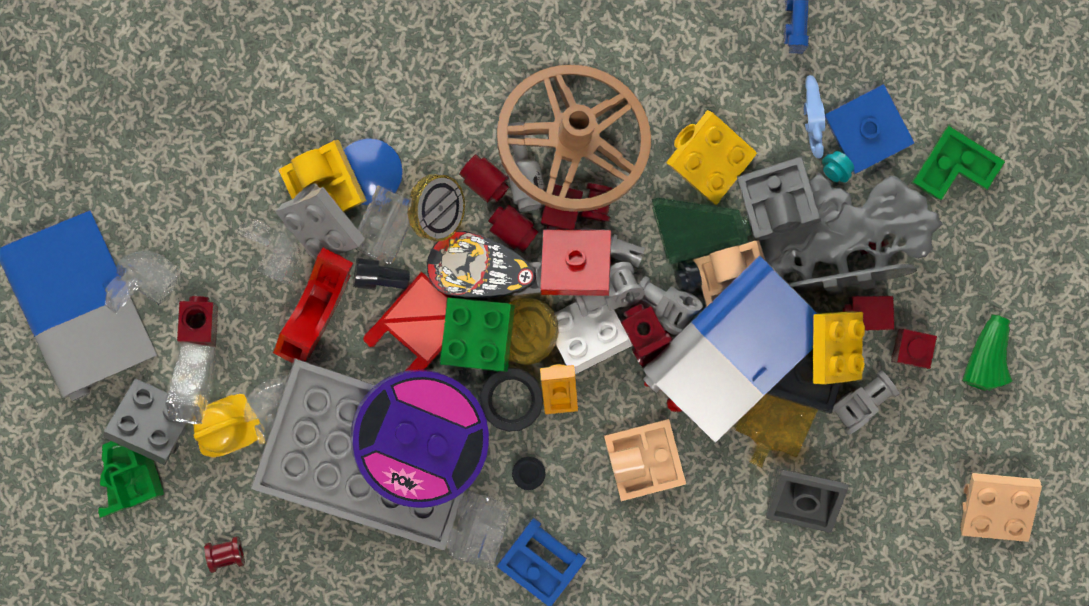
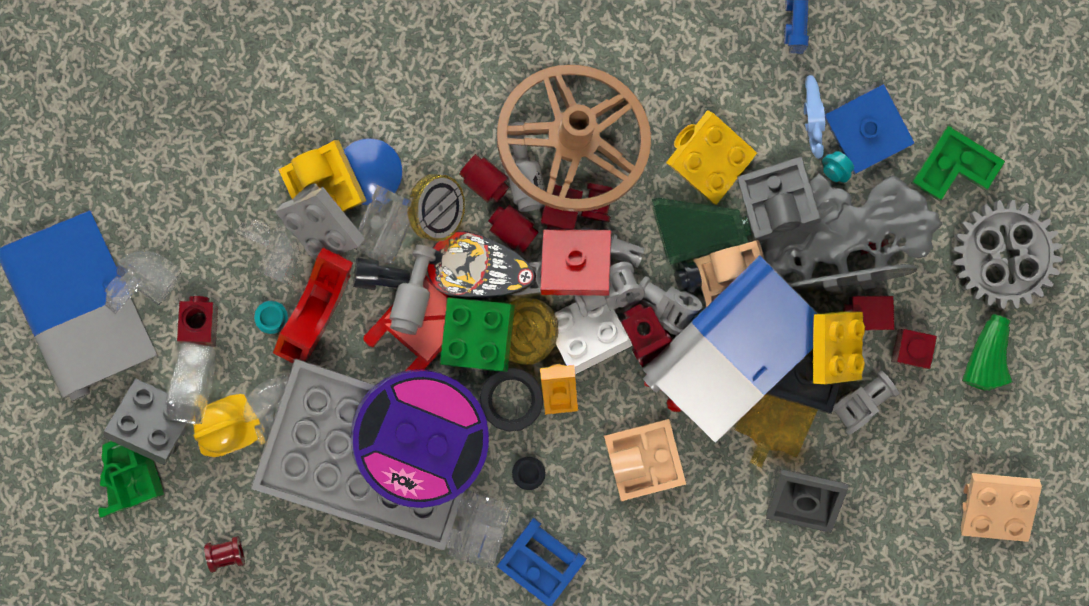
none -> teal plate [254,301,288,334]
none -> light grey piece [389,245,436,335]
none -> light grey gear [951,200,1063,309]

